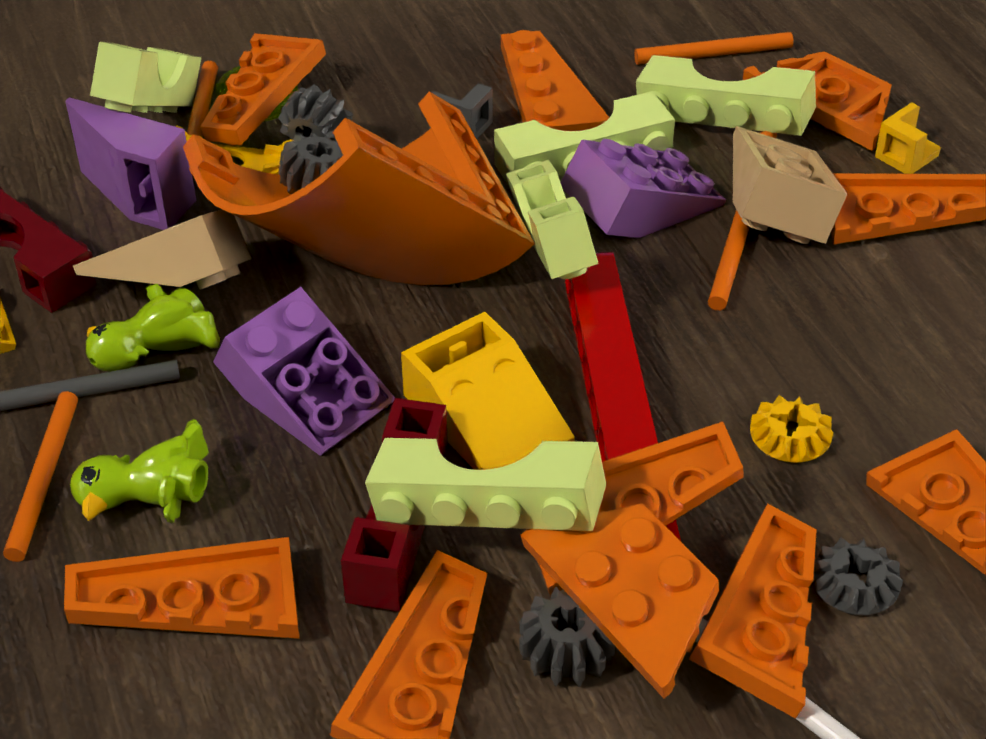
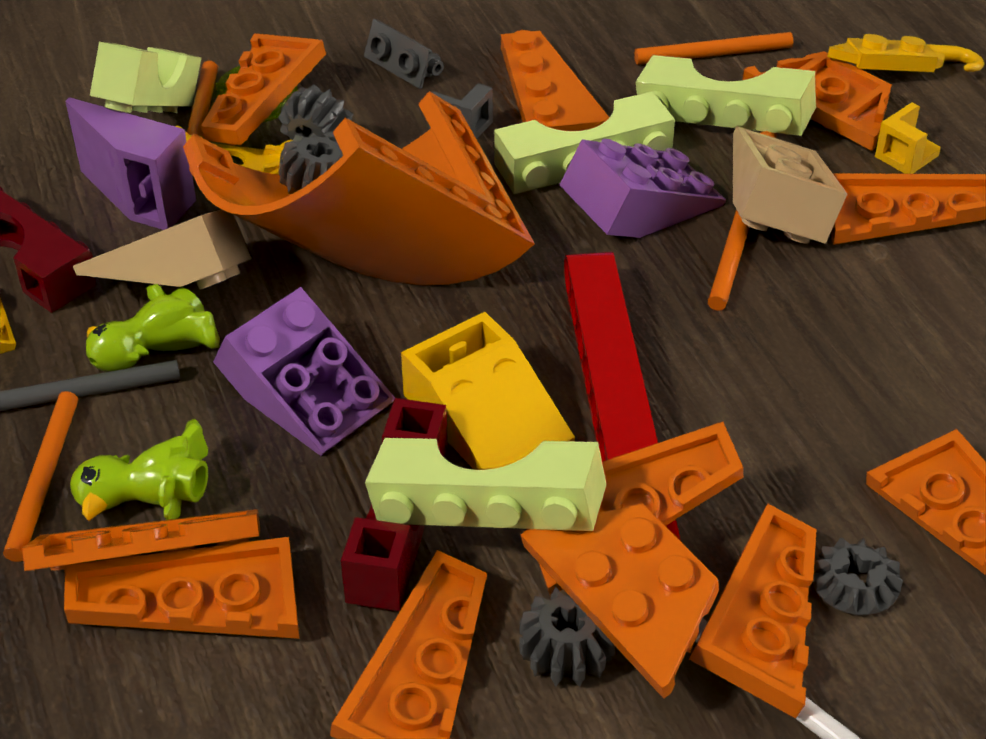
yellowish green arch [506,160,599,279] -> none
yellow gear [750,395,834,463] -> none
none -> orange wing [22,509,261,571]
none -> dark grey hinge [364,19,444,89]
none -> yellow plate [827,34,984,72]

